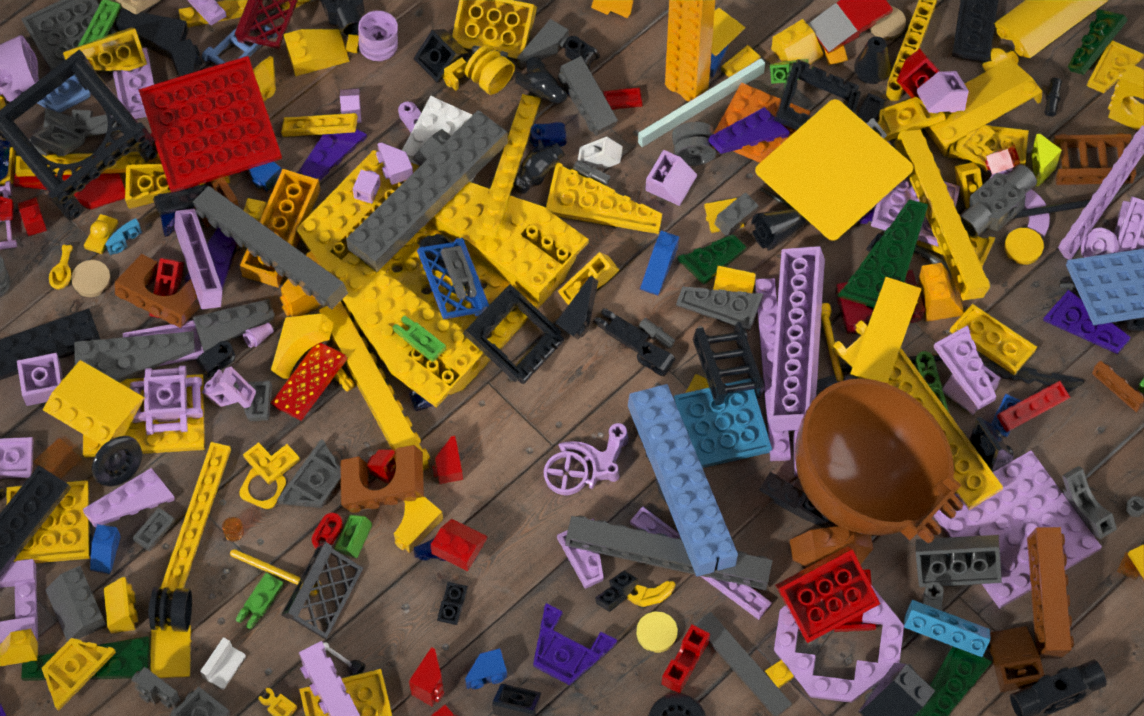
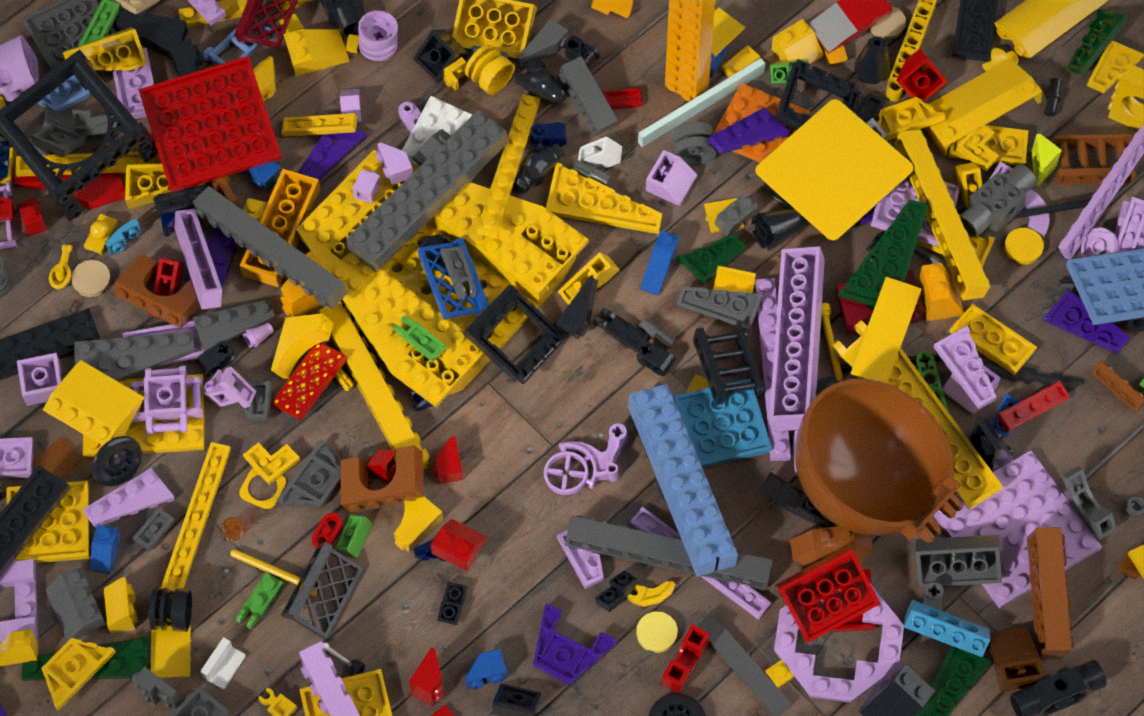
lavender slope [917,71,968,113] -> none
slope [985,144,1021,174] -> none
none -> yellow tile [279,13,304,34]

